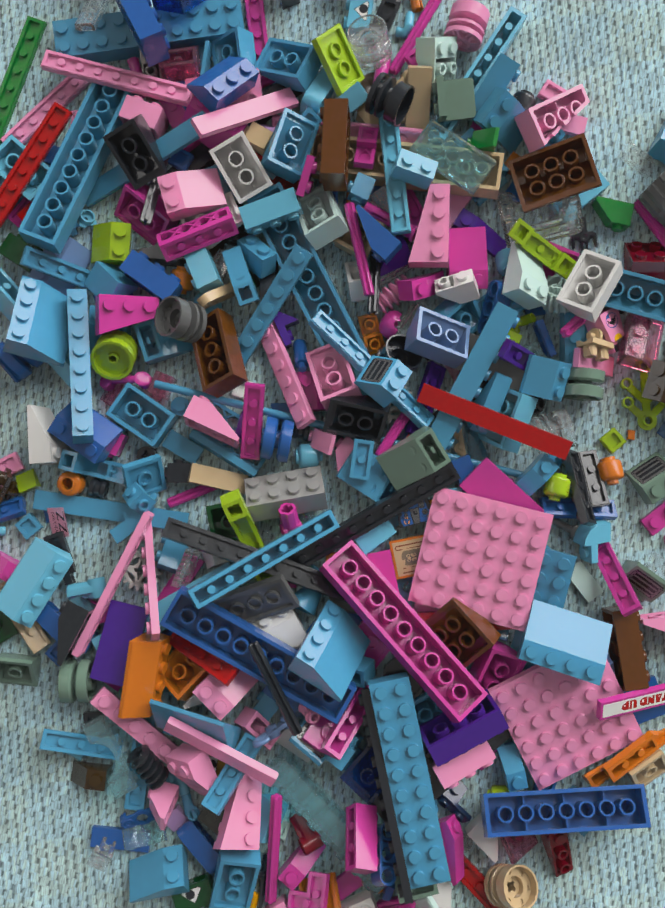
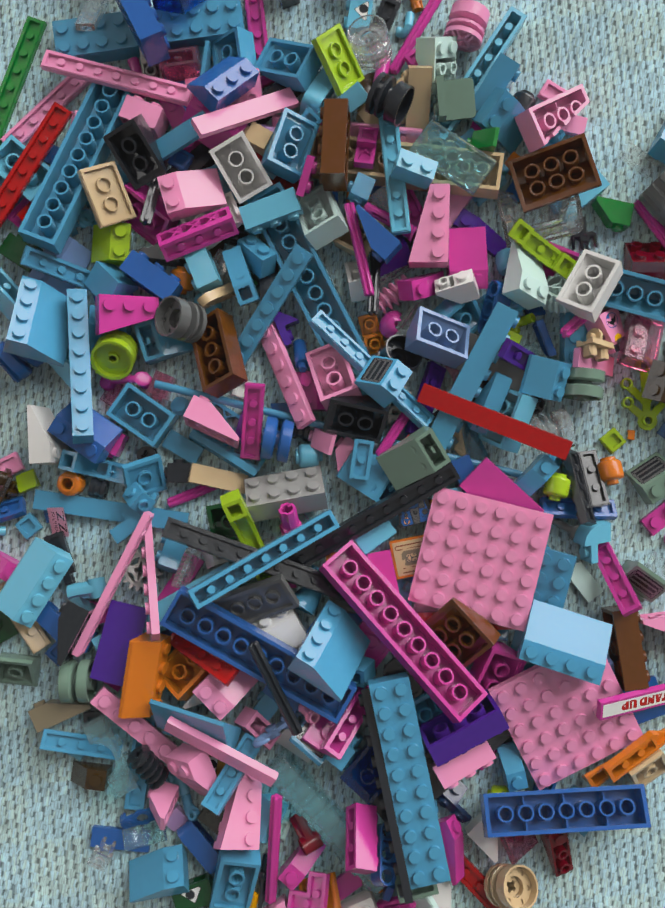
none -> dark tan slope [28,699,93,733]
none -> tan tile [77,160,136,229]

